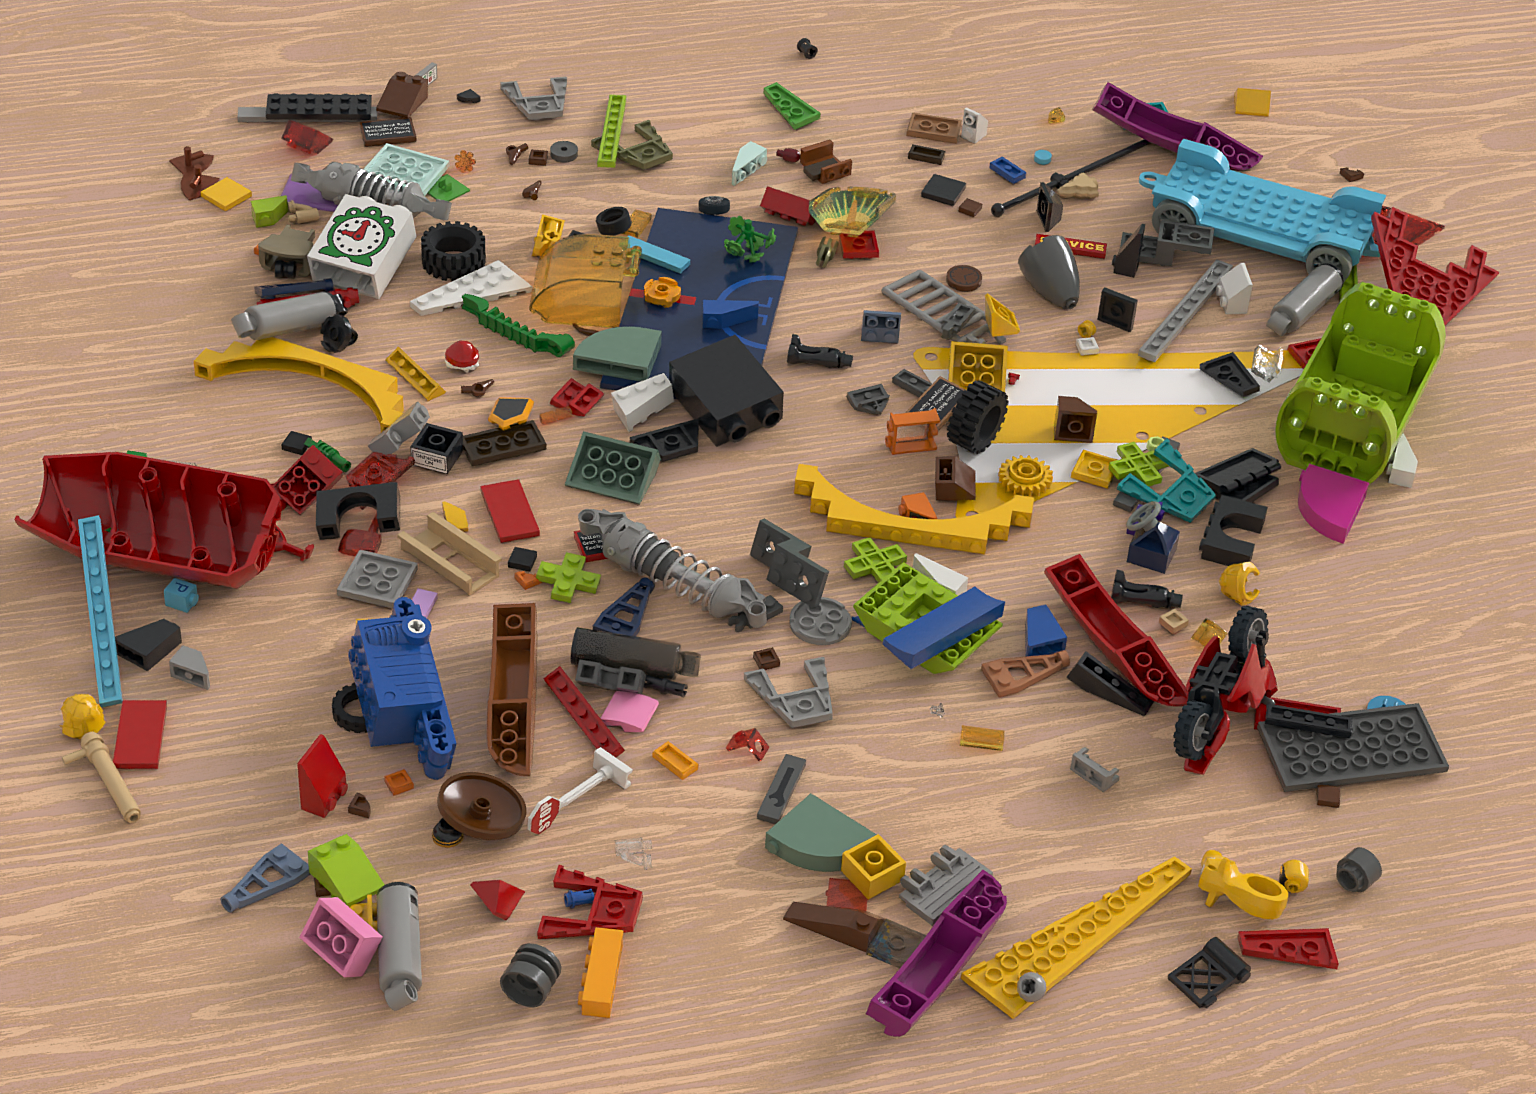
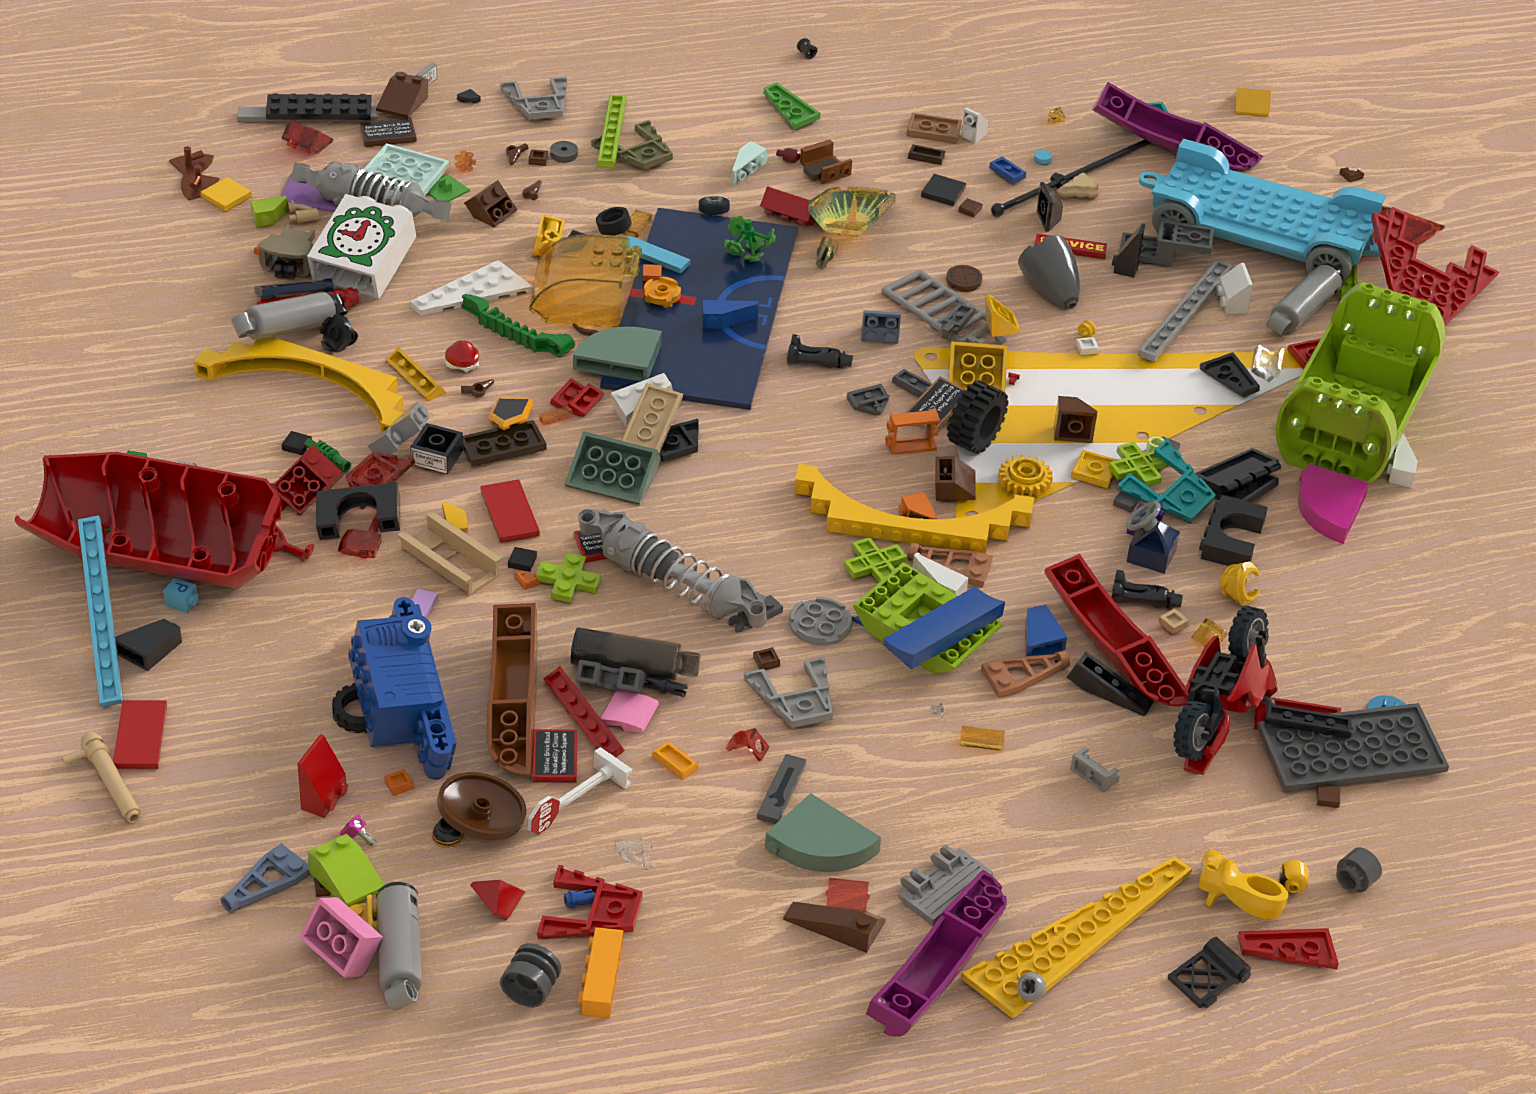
yellow helmet [59,694,106,739] -> none
light grey slope [169,645,210,690] -> none
light grey plate [337,550,418,608] -> none
reddish brown tile [348,792,371,819] -> none
black tyre [421,221,486,281] -> none
dark blue plate [593,577,655,645] -> none
black brick [669,335,784,447] -> none
dark grey bracket [750,518,829,608] -> none
red plate [839,230,879,259] -> none
yellow brick [841,834,906,900] -> none
clear smoke tile [866,919,926,968] -> none
black tile [1097,287,1138,332] -> none
none -> dark pink piece [340,814,376,846]
none -> reddish brown slope [464,180,518,227]
none -> black tile [533,729,577,782]
none -> tan tile [621,383,683,453]
none -> orange tile [643,264,662,281]
none -> nougat plate [908,543,993,588]

